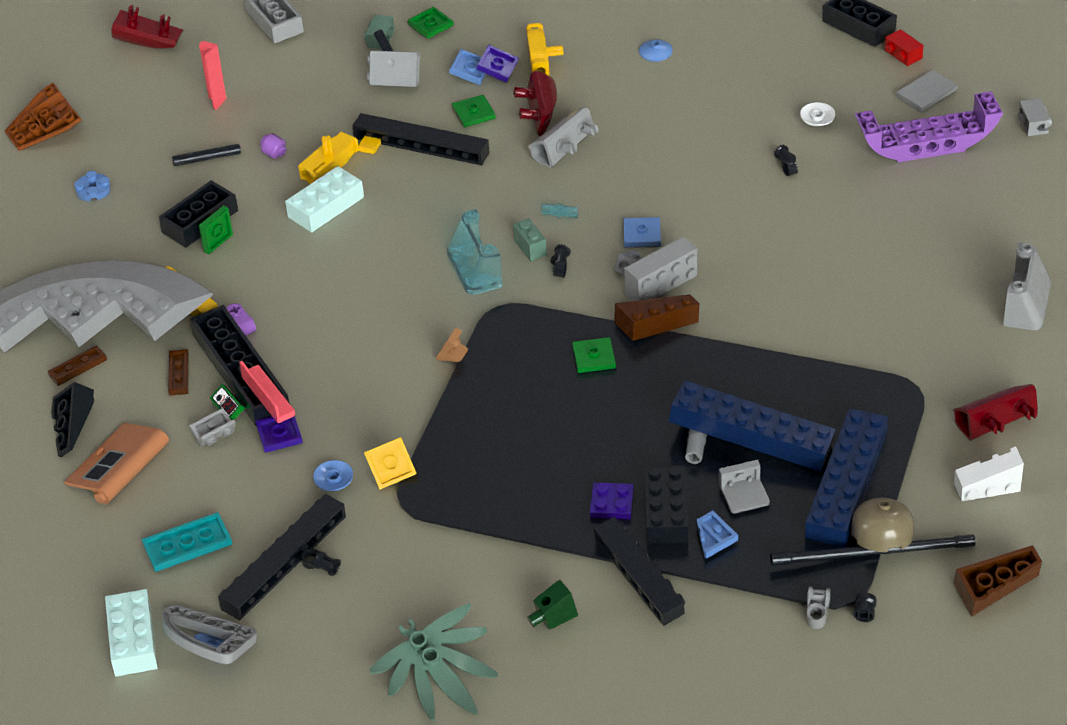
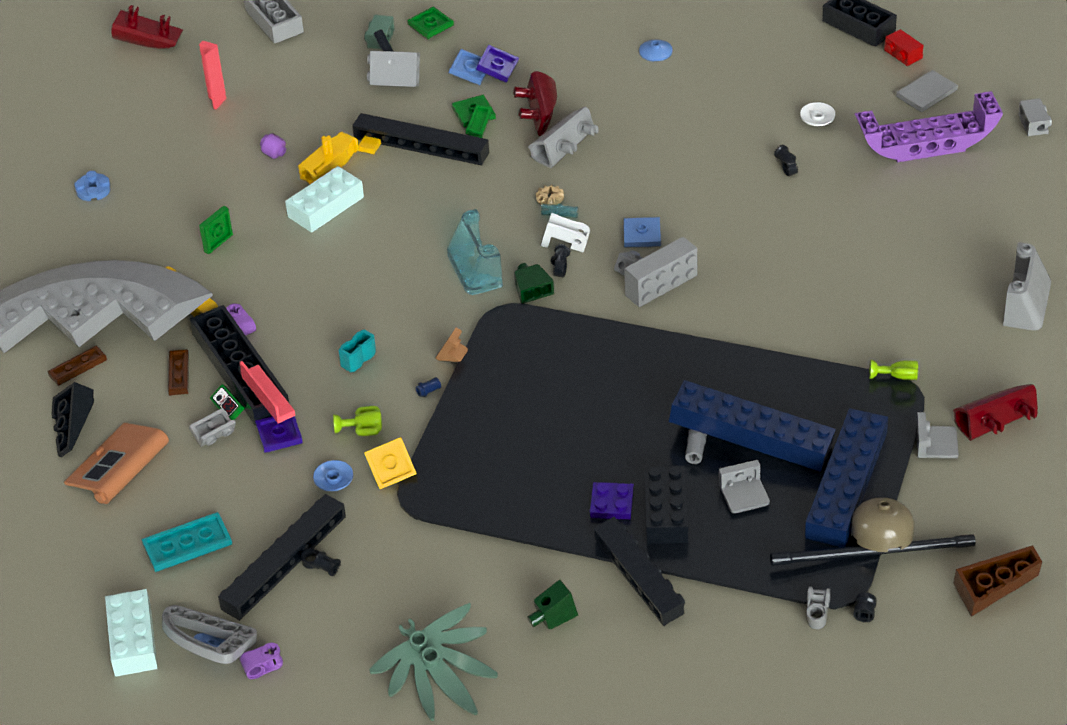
dark orange wedge [4,82,82,151] -> none
black brick [159,180,238,248] -> none
black axle [172,144,241,166] -> none
sand green brick [513,218,547,262] -> none
yellow piece [526,23,563,76] -> none
green plate [572,337,616,373] -> none
reddish brown wedge [614,294,700,341] -> none
medium blue wing [697,511,738,559] -> none
white wedge [954,446,1024,501] -> none
none -> medium lavender piece [240,643,283,679]
none -> lime piece [333,406,382,436]
none -> teal brick [339,329,376,372]
none -> dark blue pin [415,377,441,397]
none -> green tile [466,104,492,138]
none -> dark green torso [514,263,554,304]
none -> tan gear [536,184,564,206]
none -> white piece [541,213,590,252]
none -> lime piece [869,360,918,380]
none -> light grey bracket [916,412,958,458]

